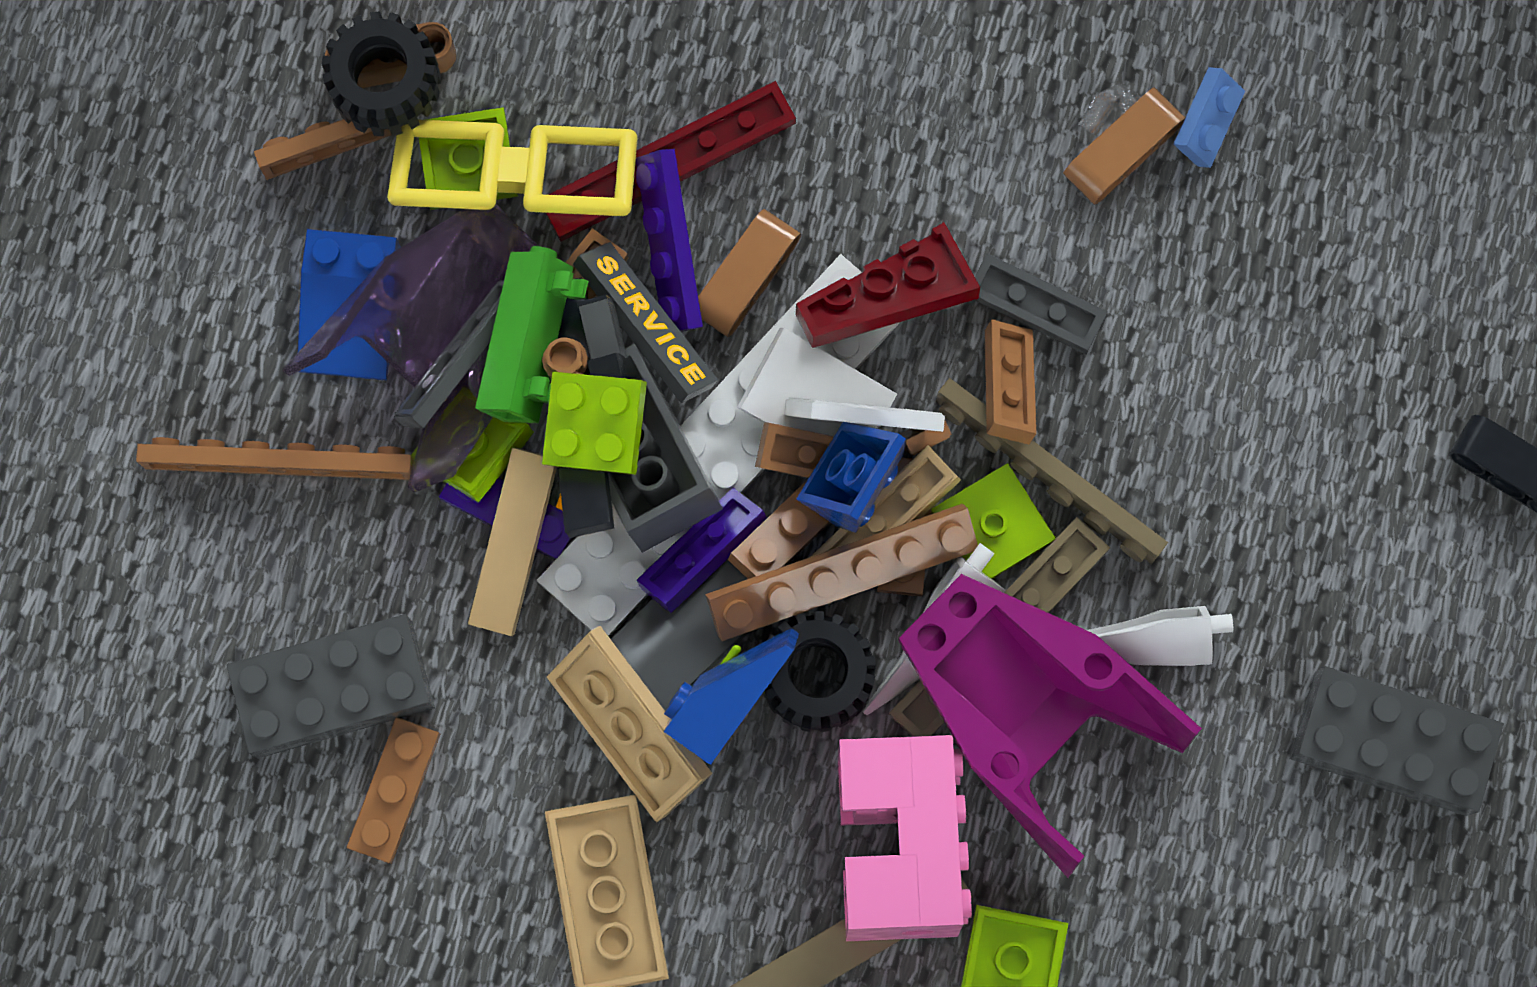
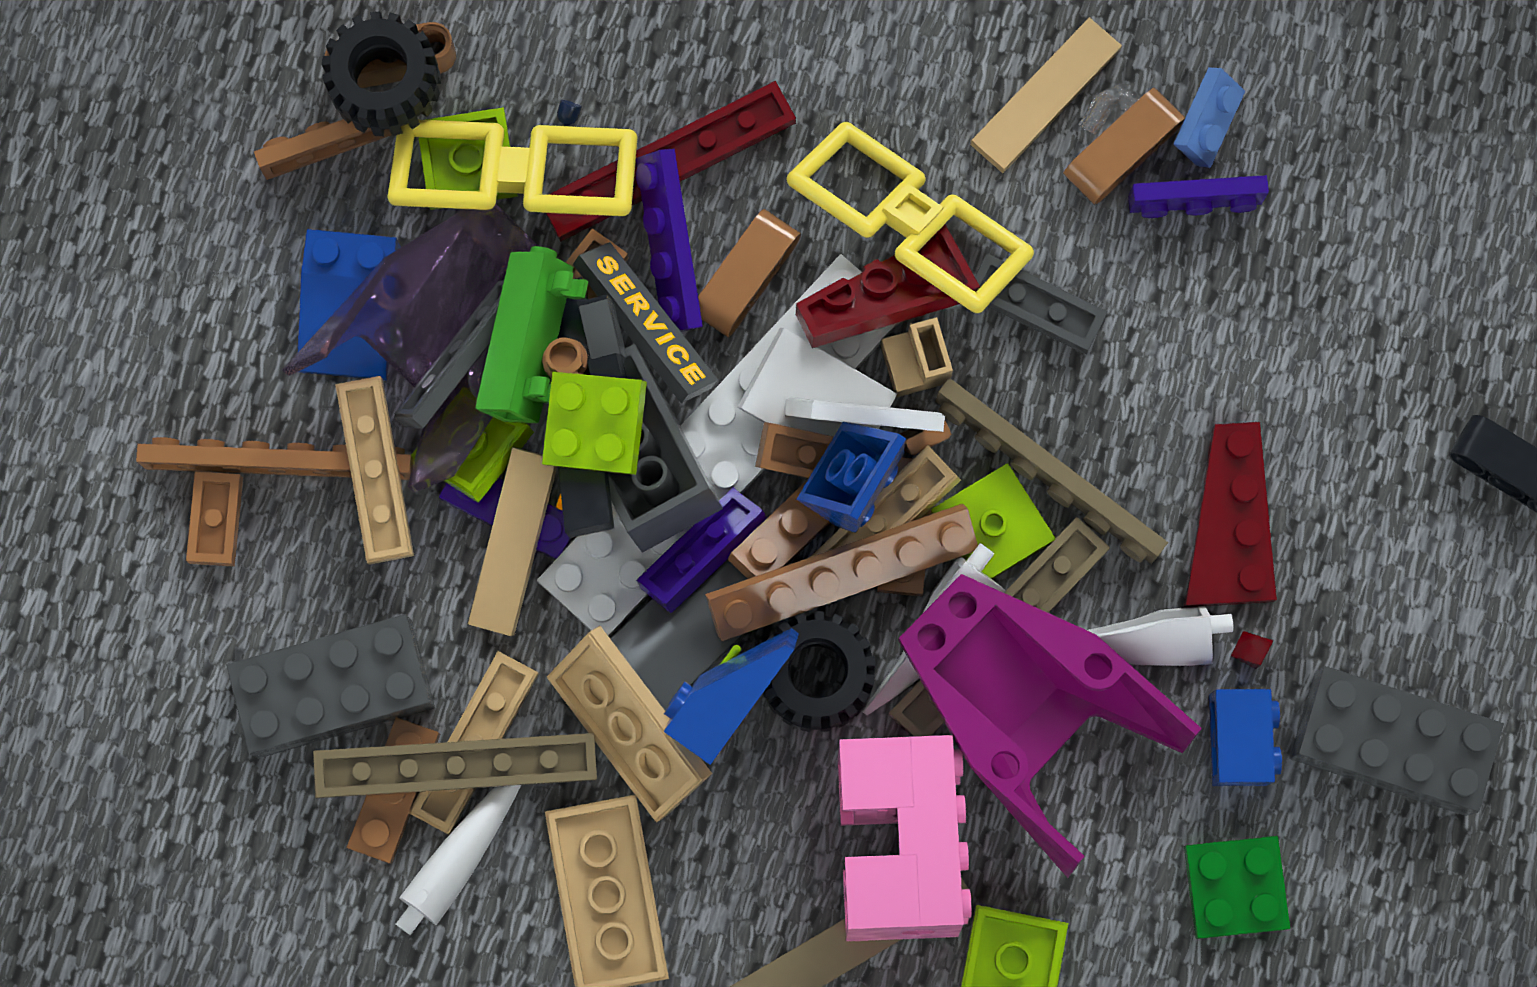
medium nougat plate [985,319,1036,445] -> none
none -> medium nougat plate [186,472,243,567]
none -> dark tan plate [313,733,597,799]
none -> tan tile [335,376,414,565]
none -> white piece [395,785,521,935]
none -> tan tile [409,651,539,835]
none -> dark blue piece [557,100,582,125]
none -> light yellow bar [787,122,1034,313]
none -> tan piece [880,317,953,398]
none -> tan tile [970,17,1122,173]
none -> dark purple plate [1128,175,1269,218]
none -> dark red wing [1184,422,1277,608]
none -> green plate [1184,836,1290,939]
none -> blue brick [1209,689,1282,786]
none -> dark red piece [1231,631,1274,669]

